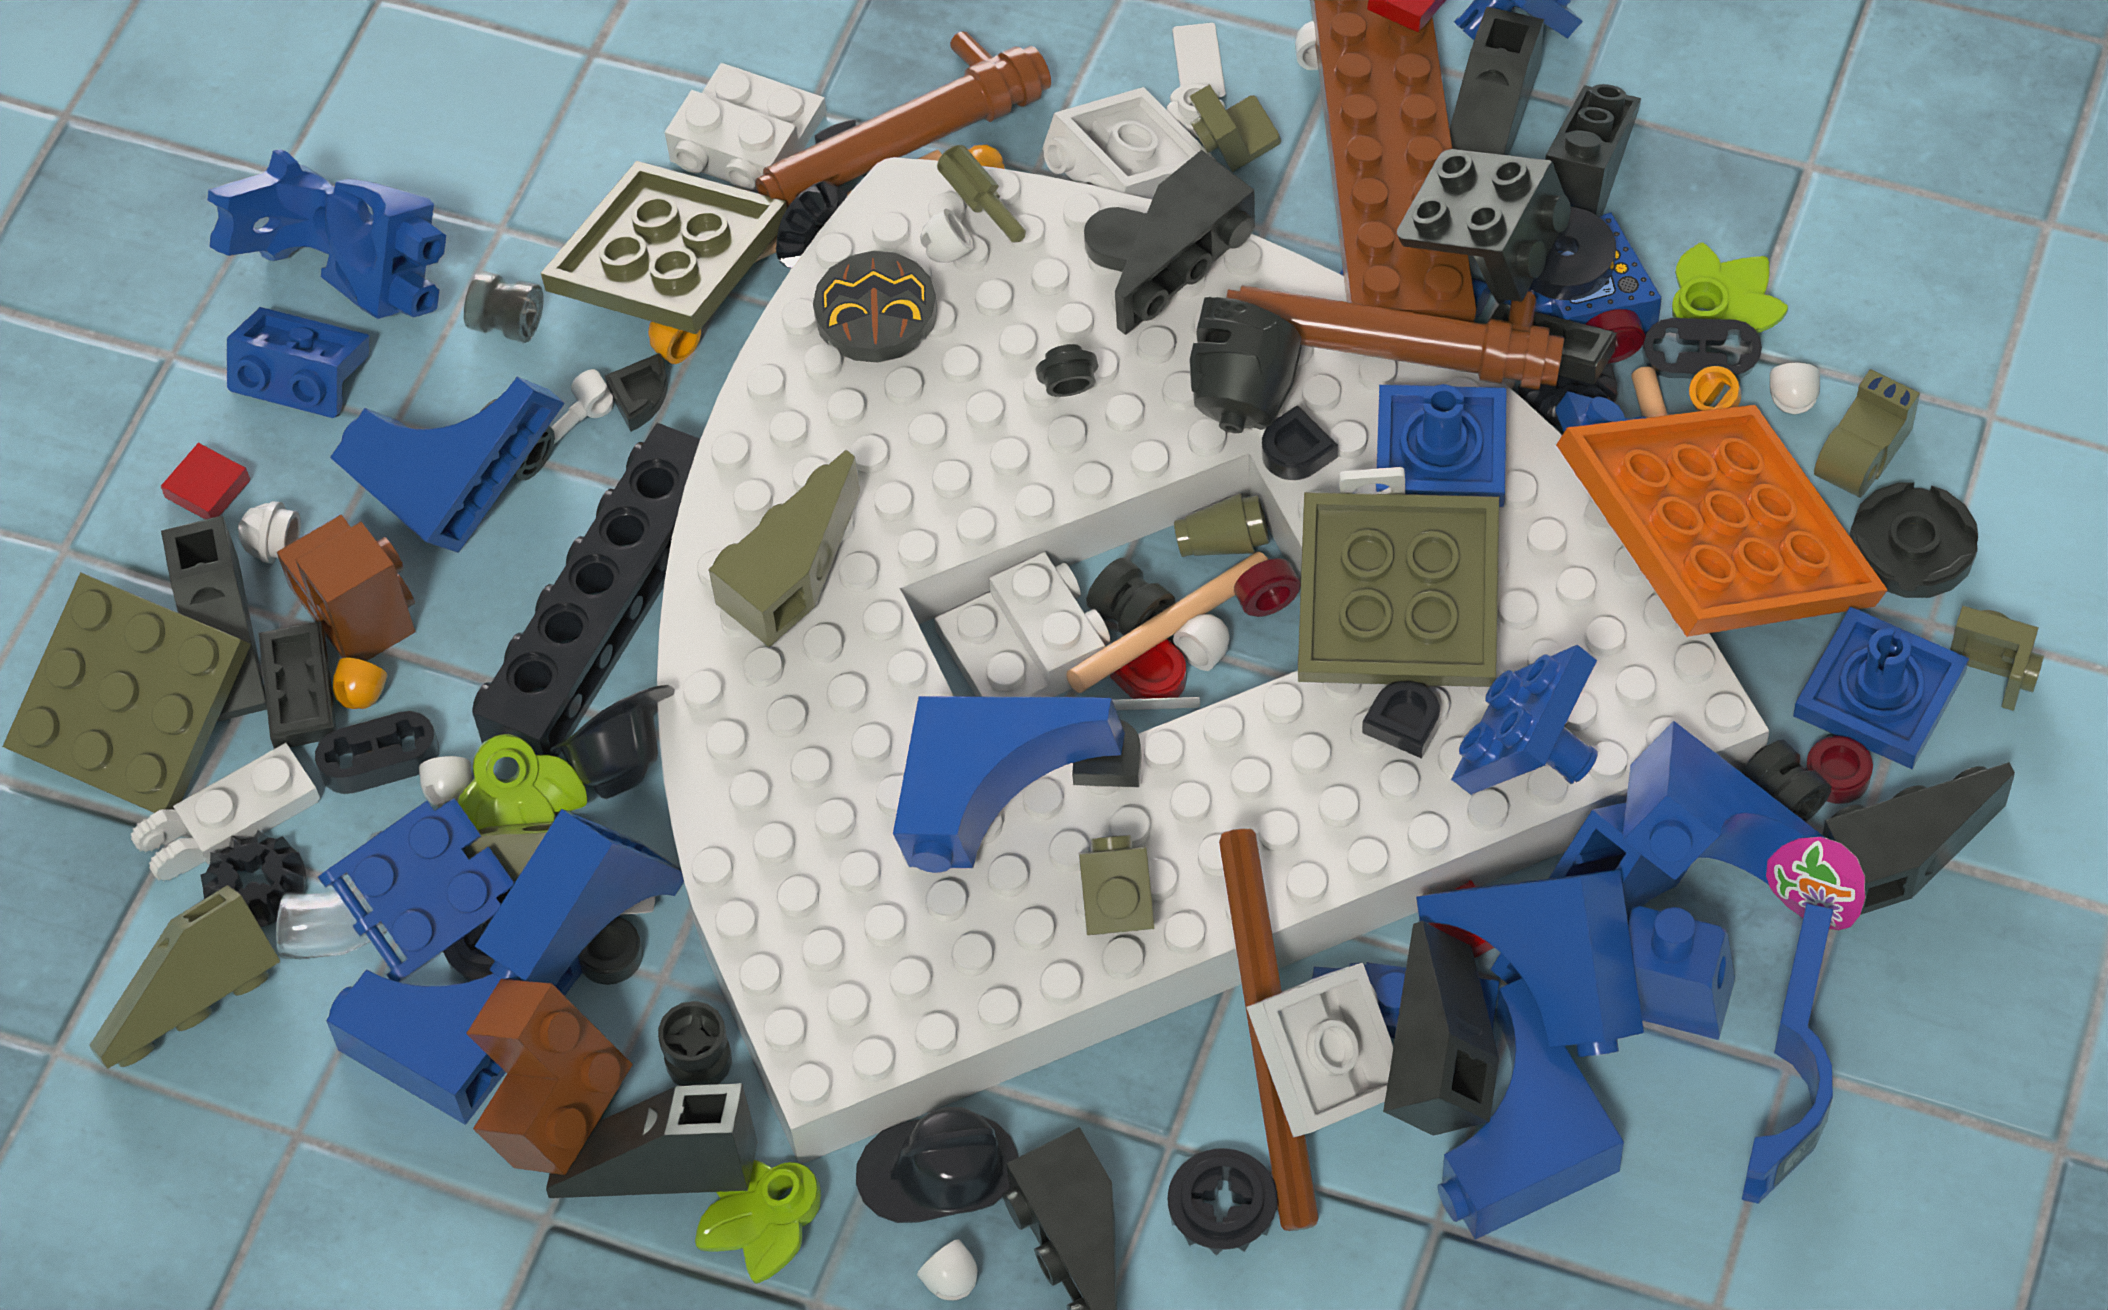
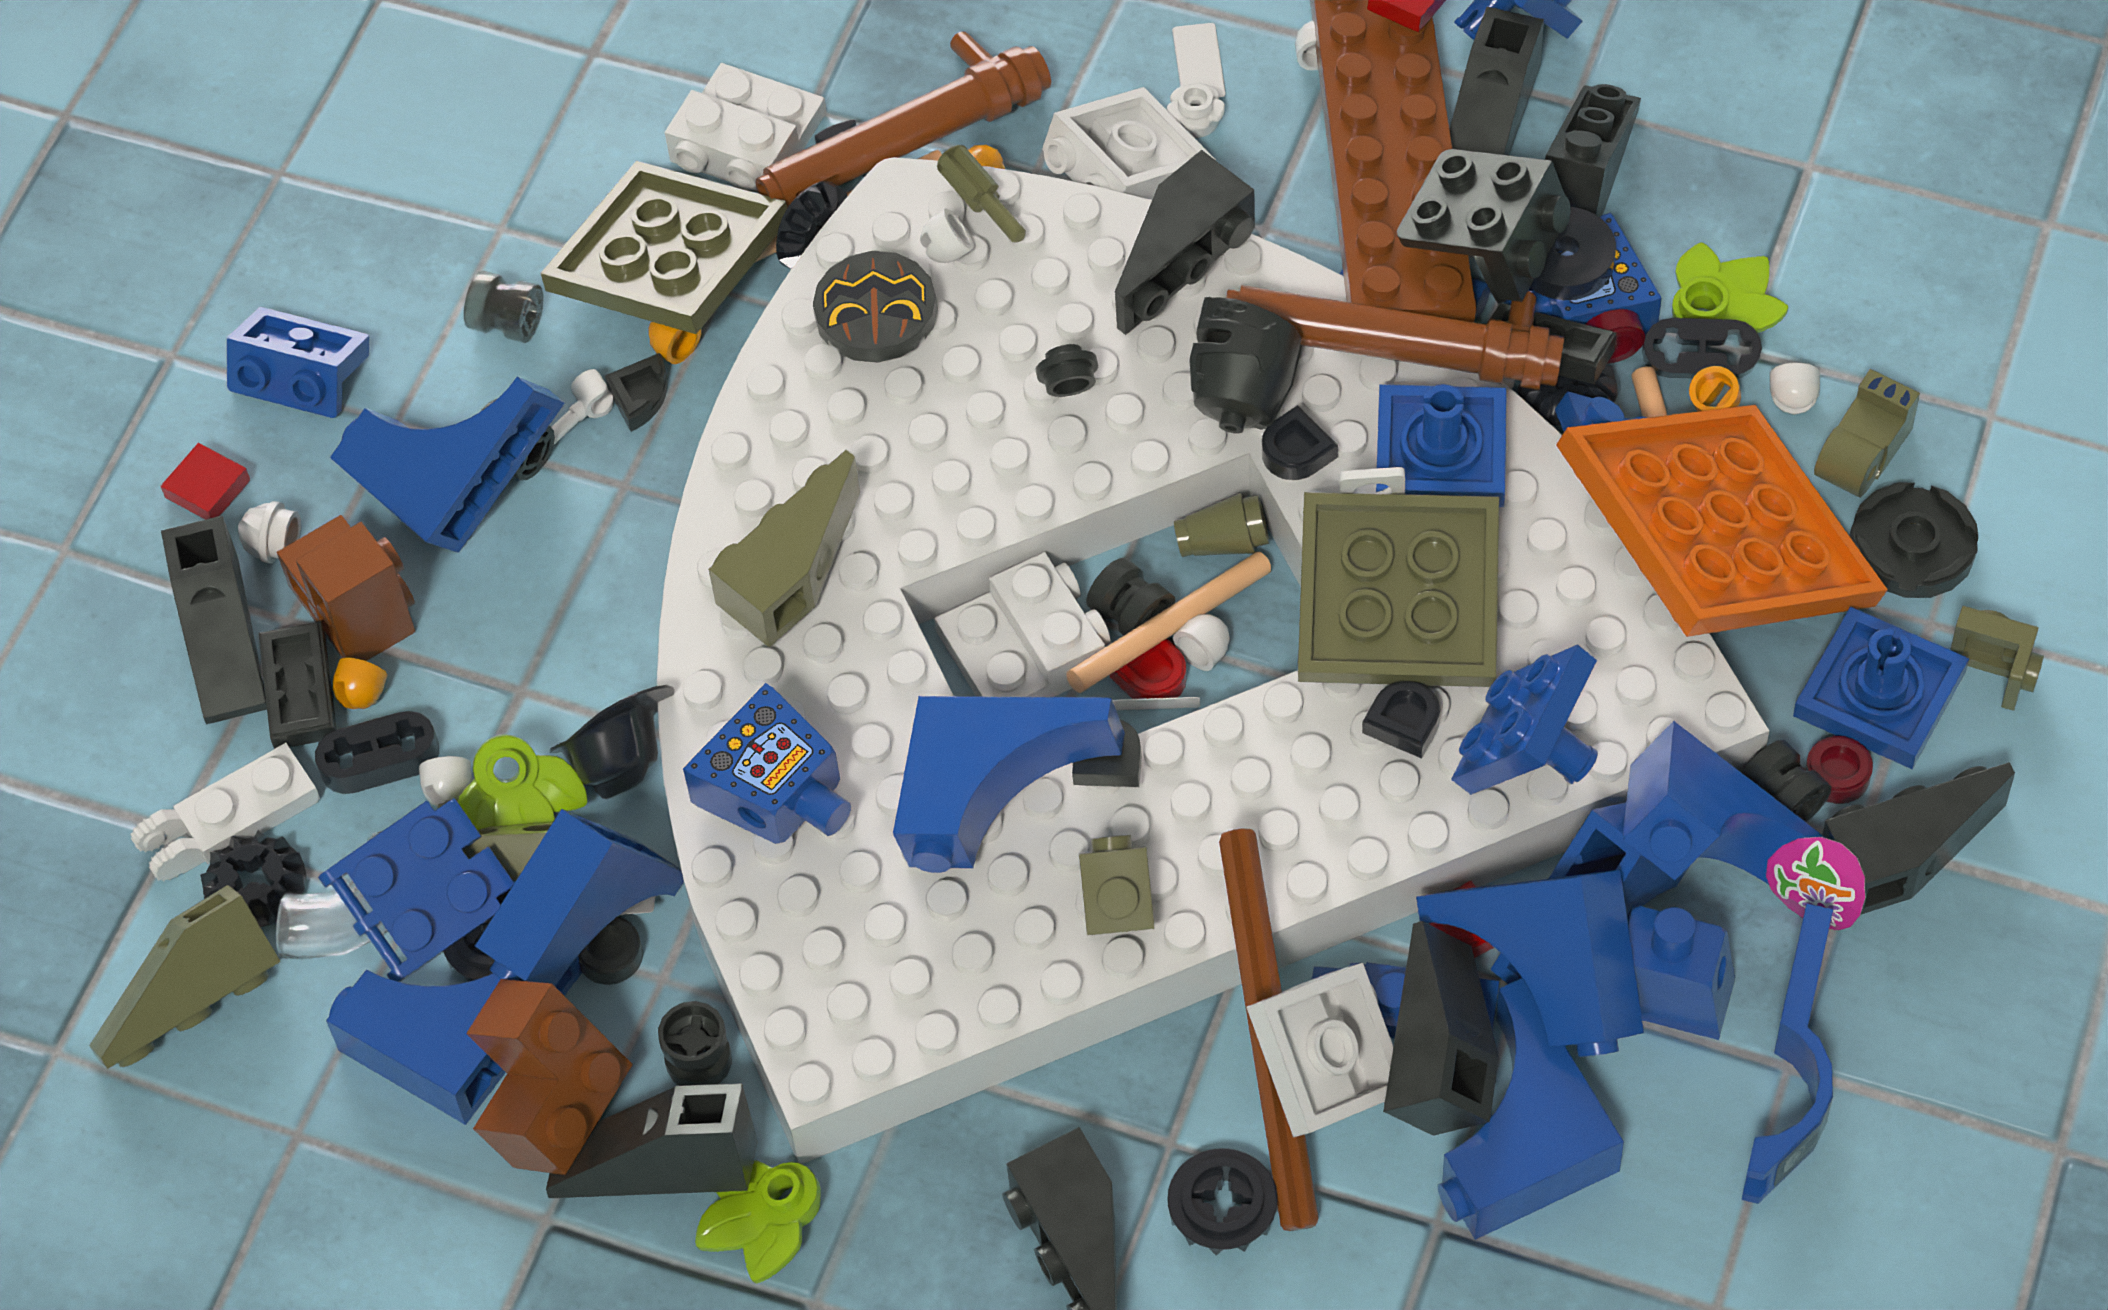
olive plate [2,572,251,813] -> none
blue hips [207,149,447,319] -> none
black brick [472,423,700,757] -> none
black piece [856,1107,1018,1223] -> none
white hinge [917,1239,978,1301] -> none
pearl dark grey tile [1084,207,1147,272] -> none
olive bracket [1189,84,1281,172] -> none
dark red tile [1234,558,1301,617] -> none
none -> blue torso [683,683,851,844]

